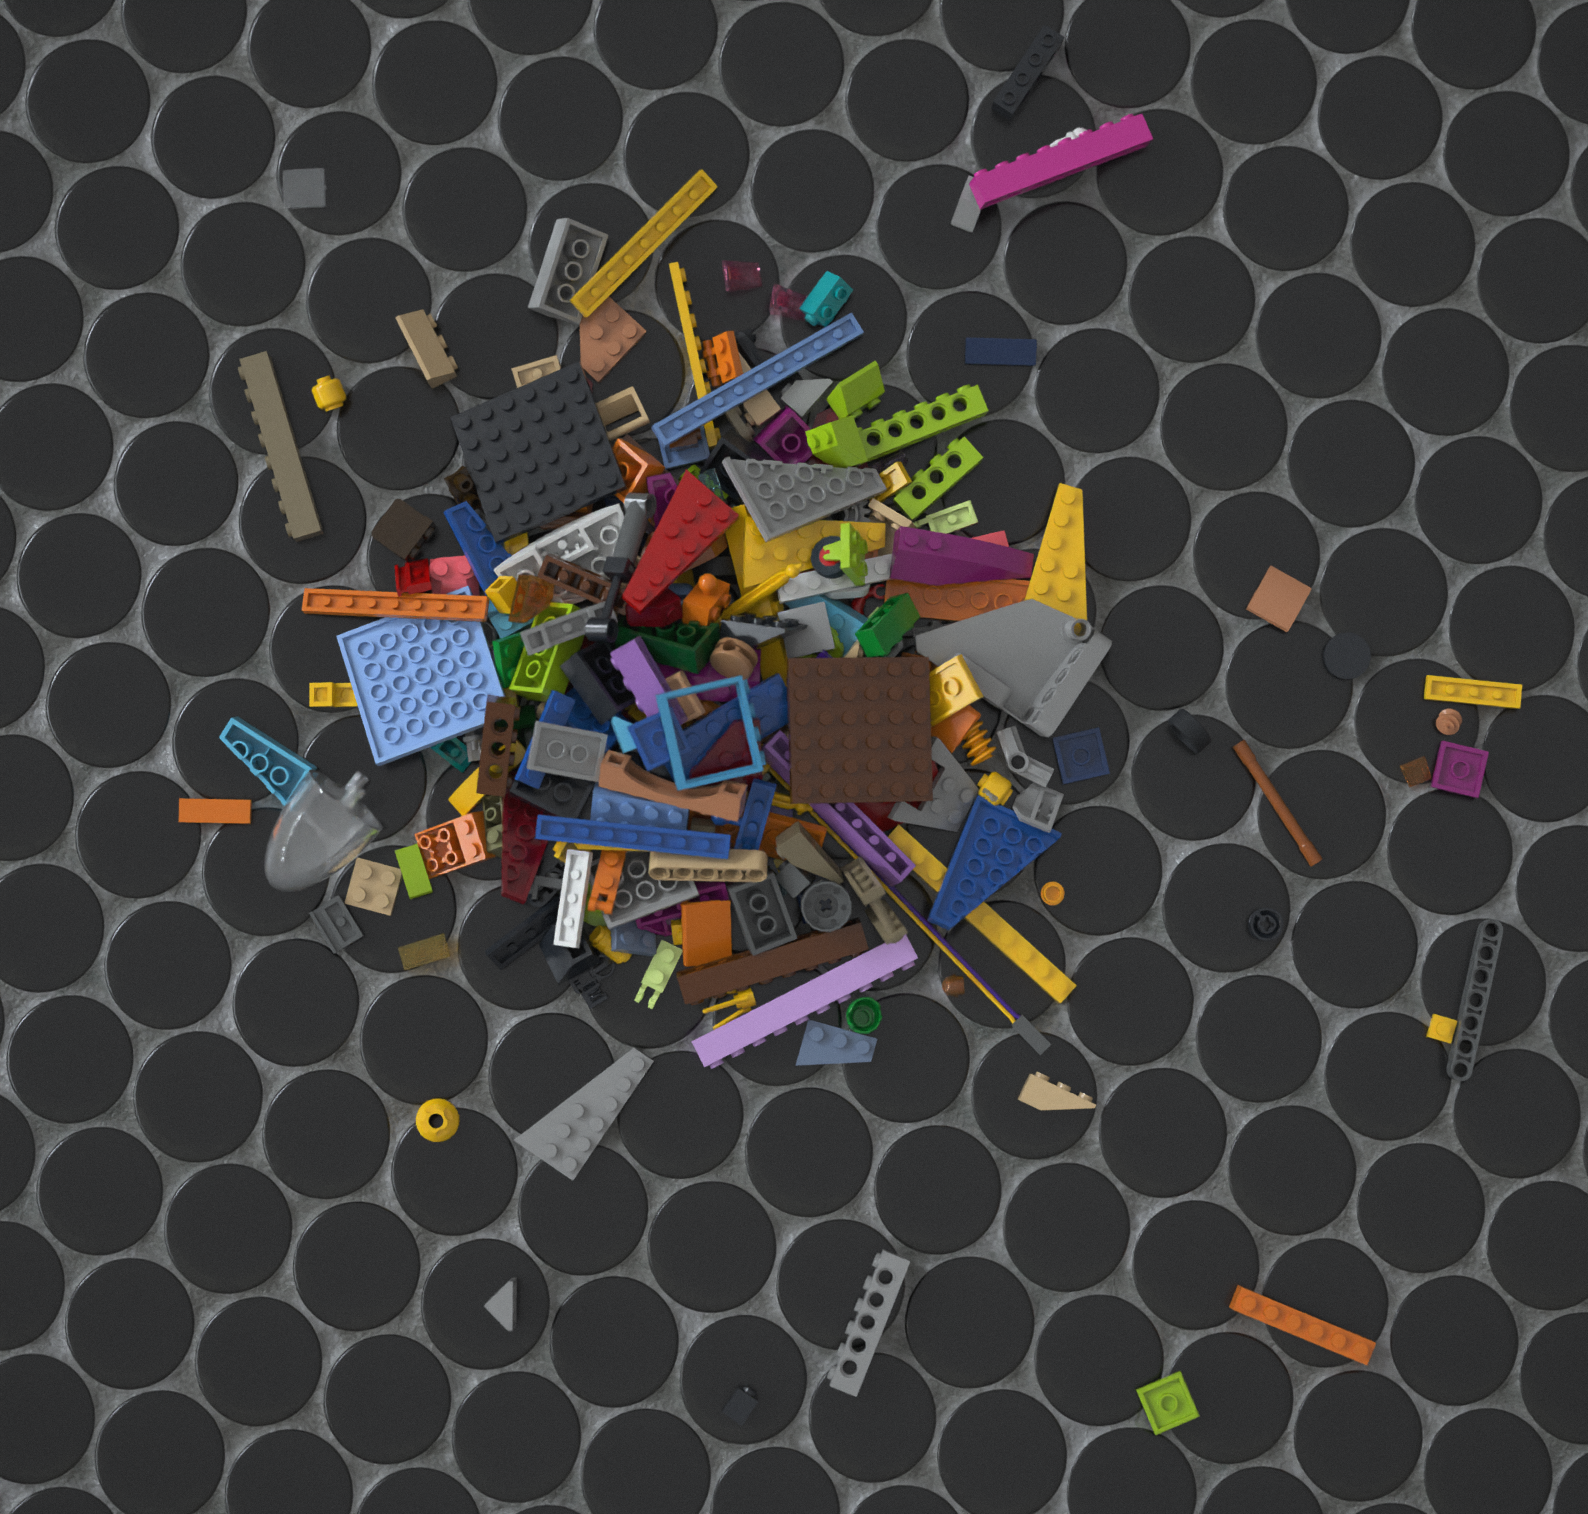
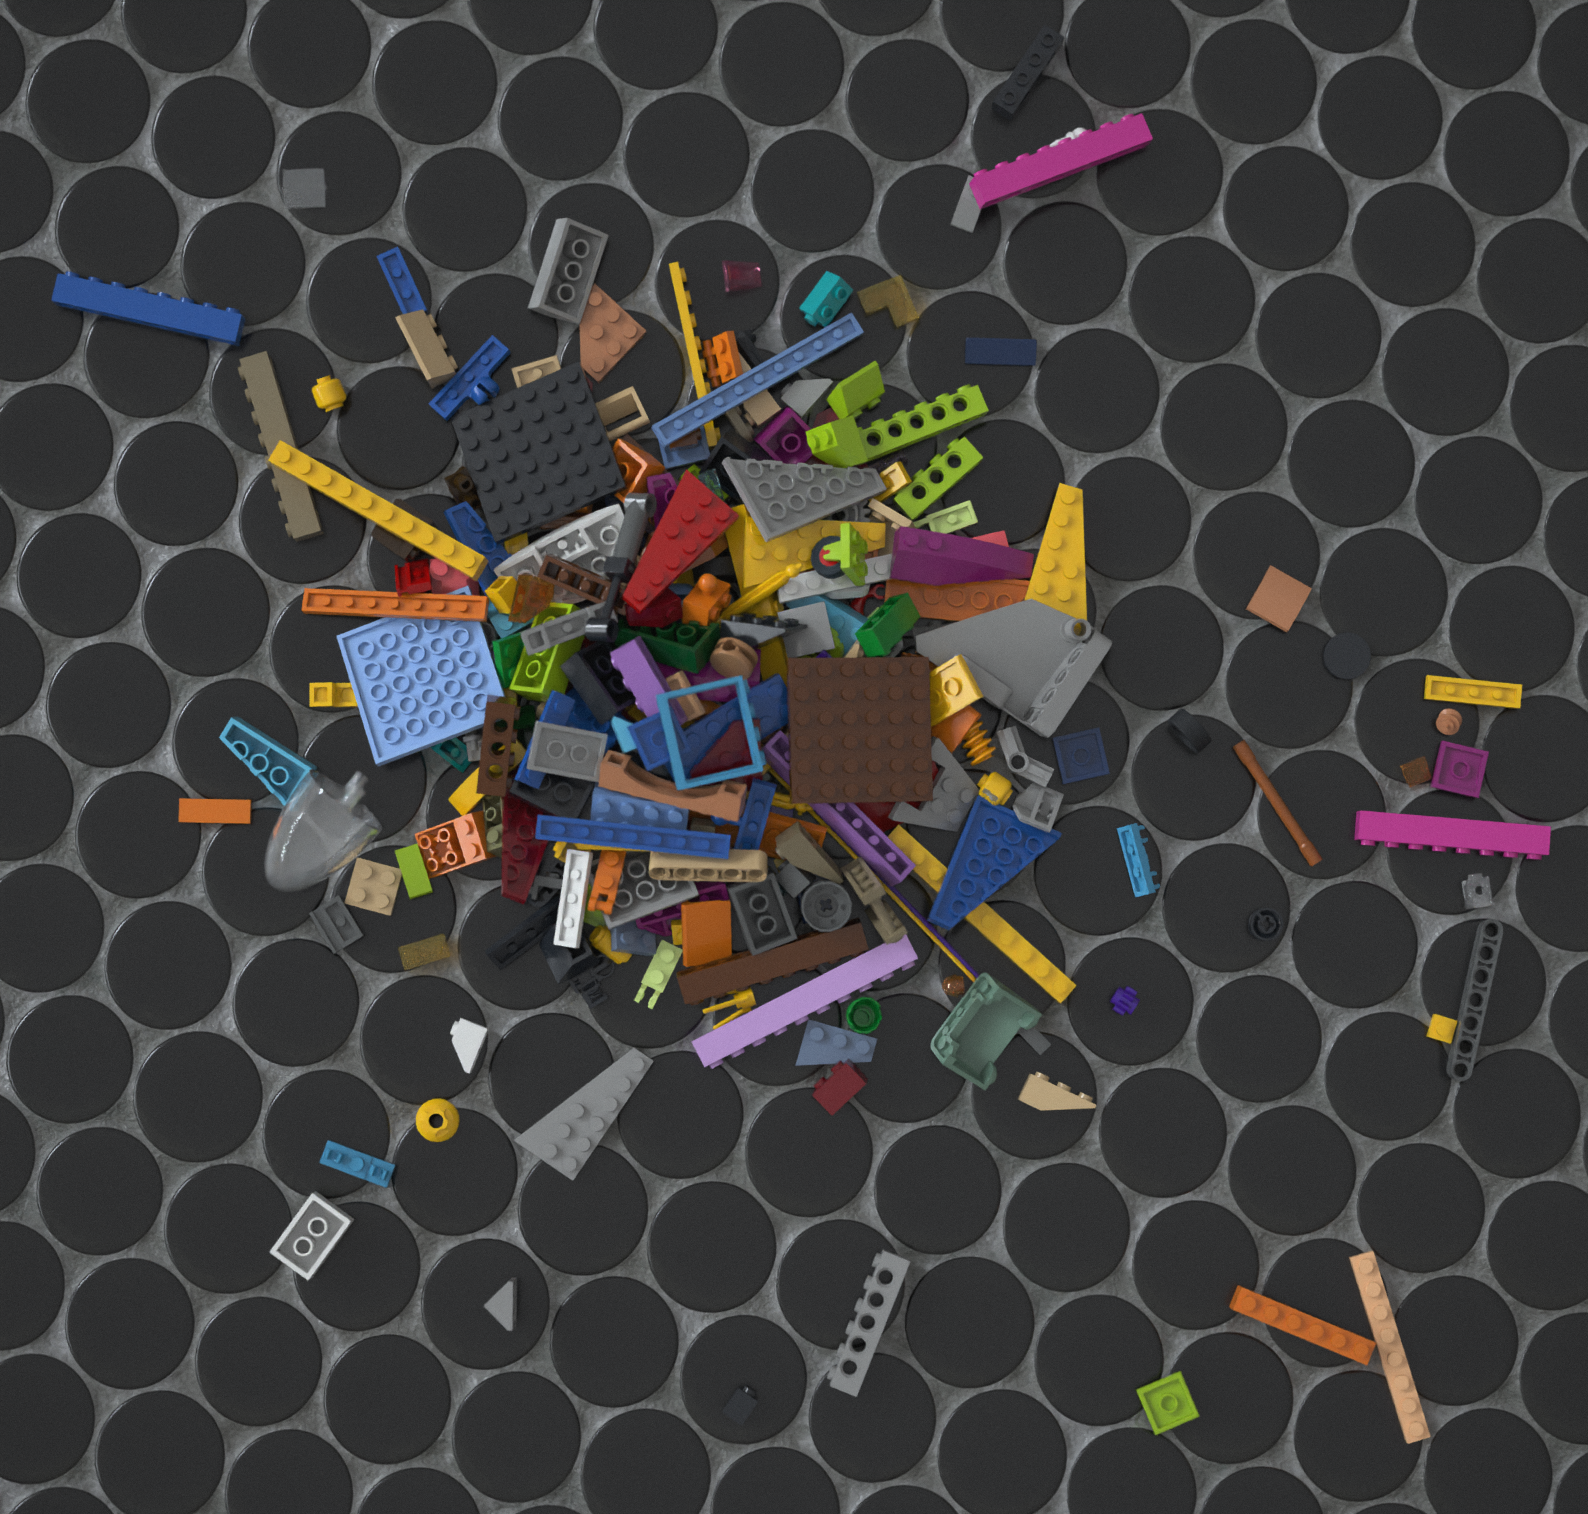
yellow plate [569,169,718,317] -> none
clear pink slope [770,284,808,320] -> none
light orange plate [1041,882,1065,905] -> none
none -> blue brick [51,271,245,346]
none -> yellow brick [268,440,489,582]
none -> white brick [270,1191,355,1280]
none -> dark azure plate [319,1140,396,1188]
none -> blue plate [377,247,428,314]
none -> blue plate [429,335,511,421]
none -> white slope [450,1018,489,1074]
none -> dark red brick [812,1058,868,1115]
none -> clear yellow plate [857,275,919,328]
none -> sand green windscreen [930,972,1042,1091]
none -> dark purple gear [1110,986,1140,1015]
none -> dark azure plate [1117,823,1160,897]
none -> light nougat plate [1349,1250,1431,1444]
none -> dark pink brick [1354,810,1551,860]
none -> clear brick [1462,873,1494,909]

